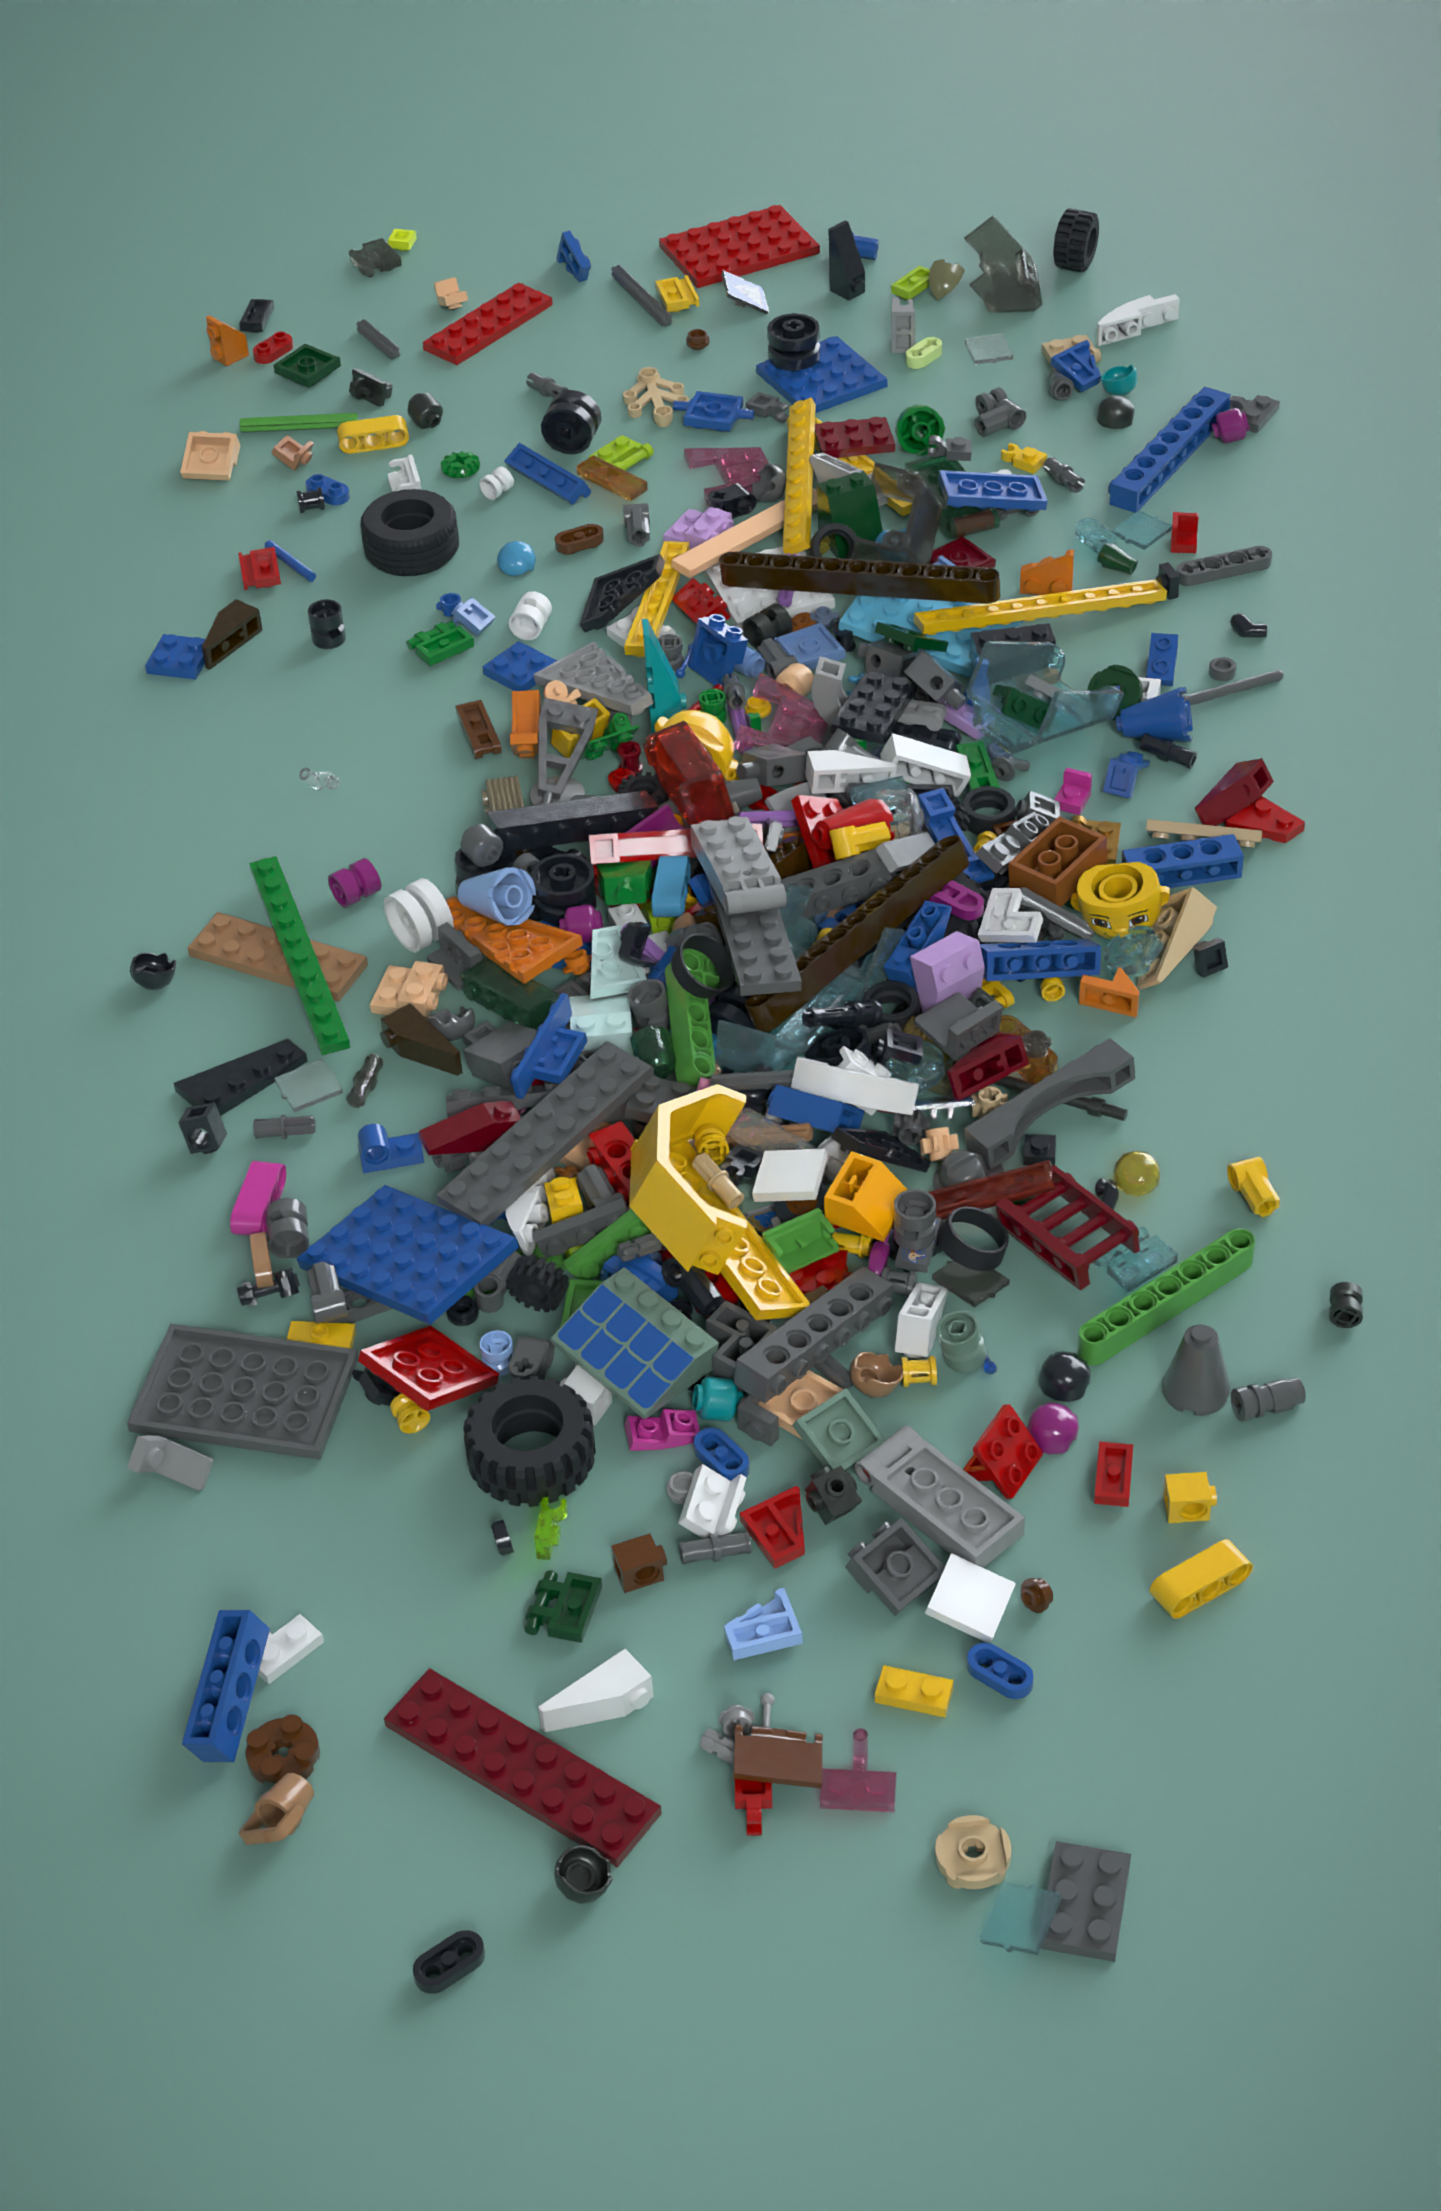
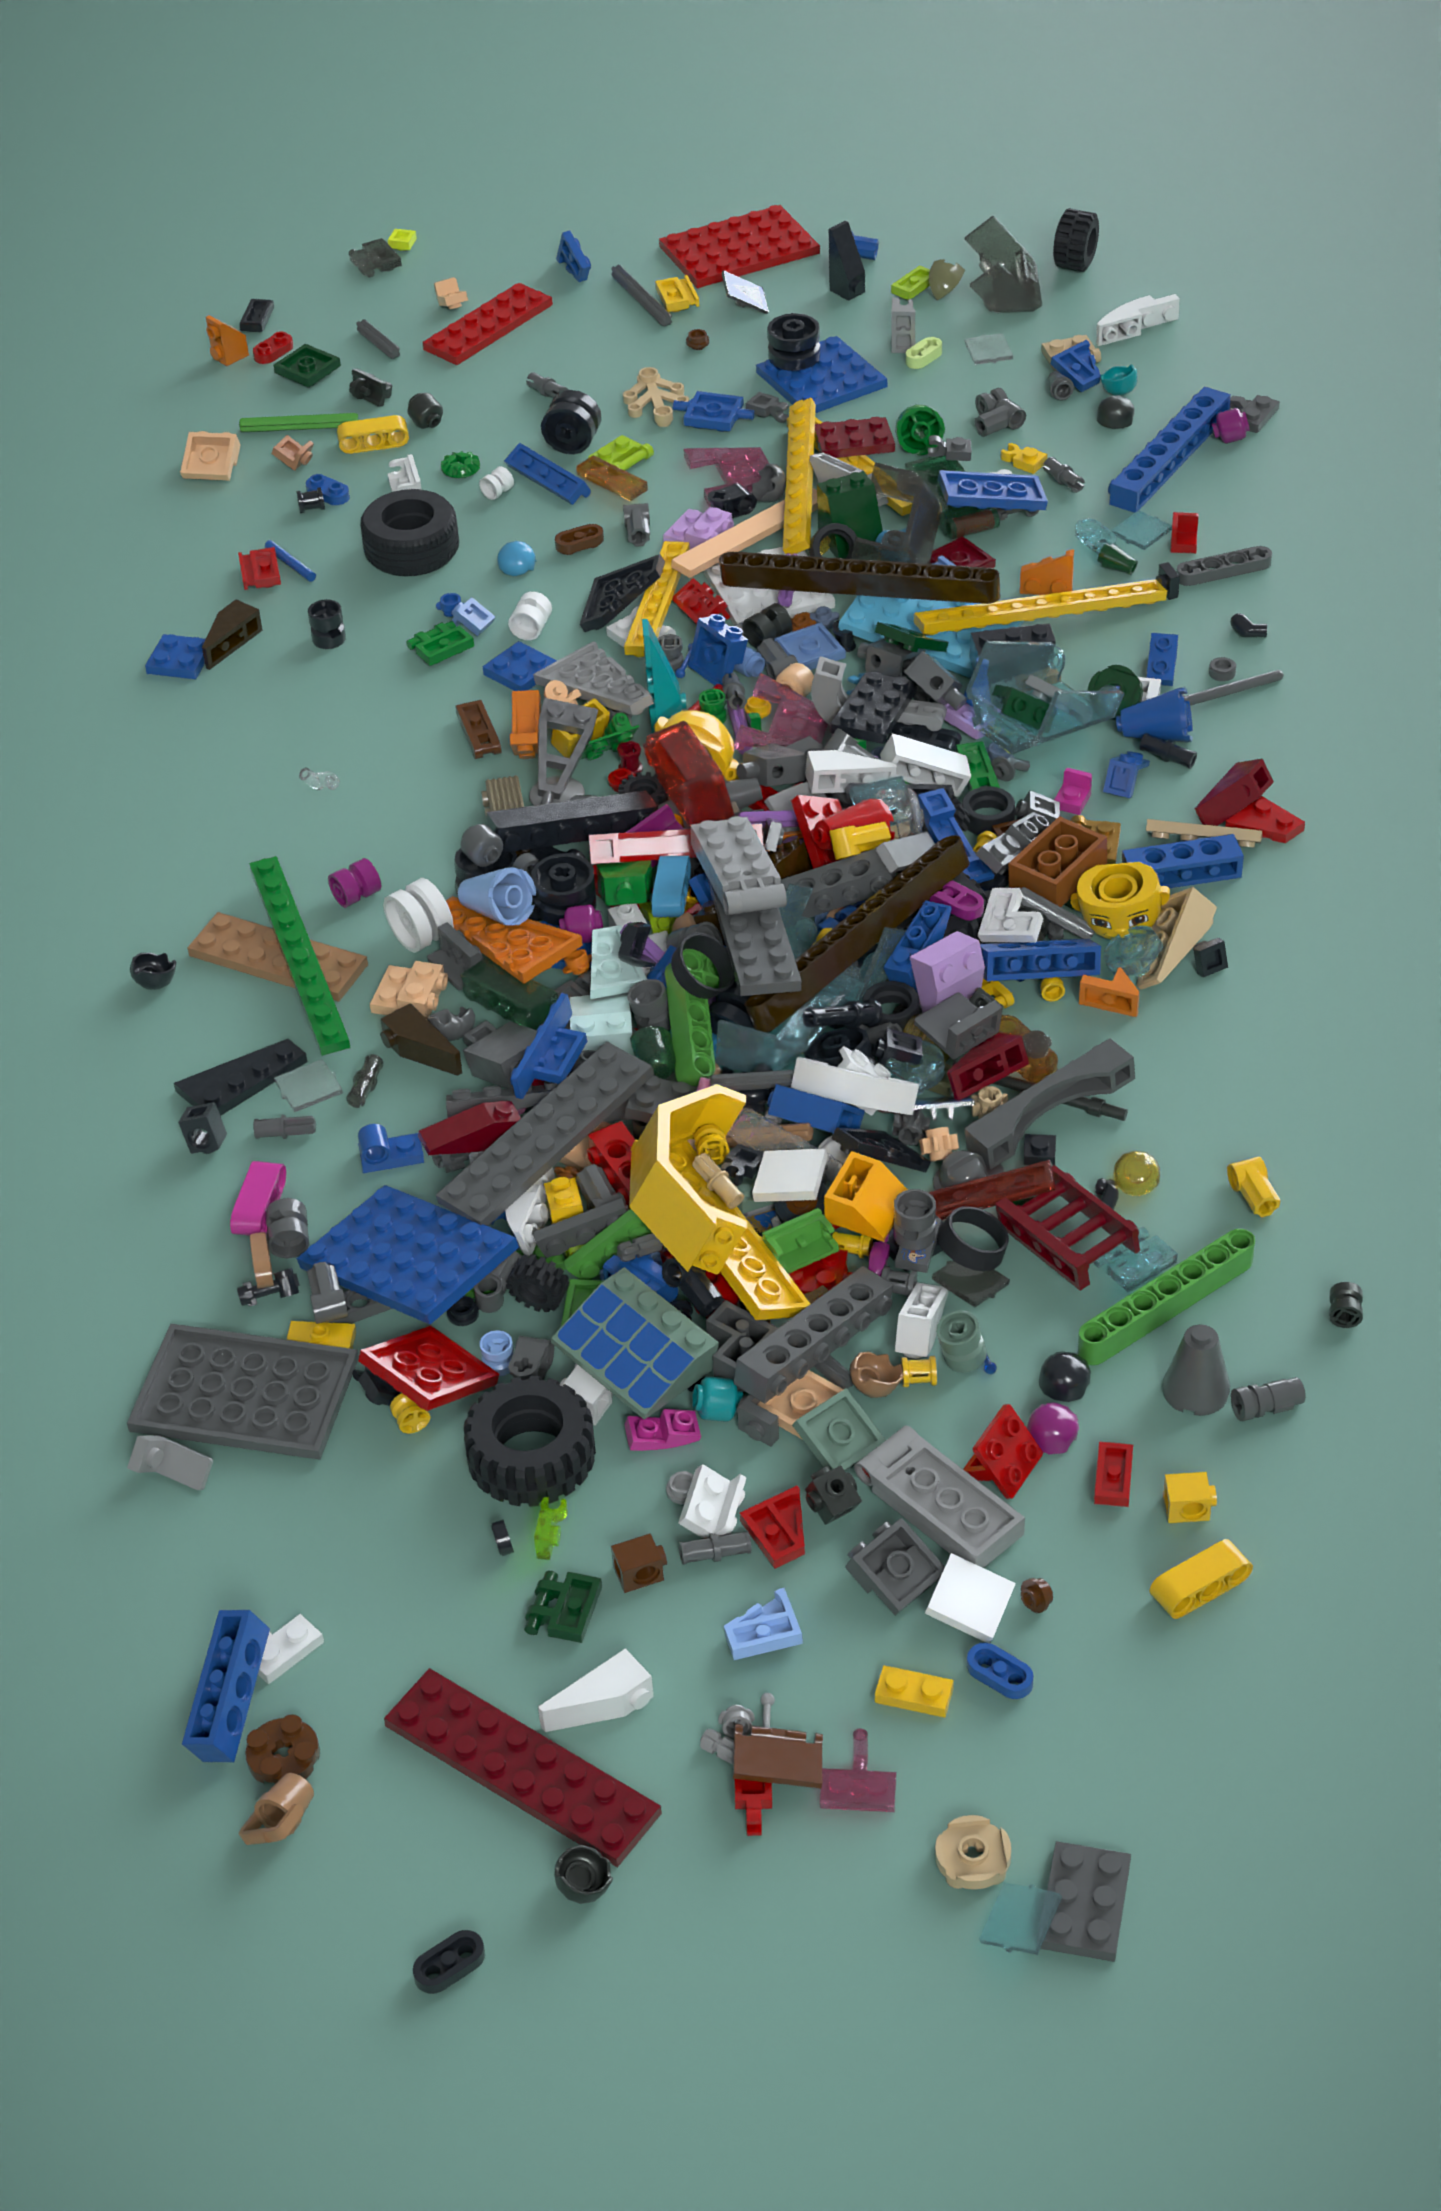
blue plate [694,1428,750,1481] -> none

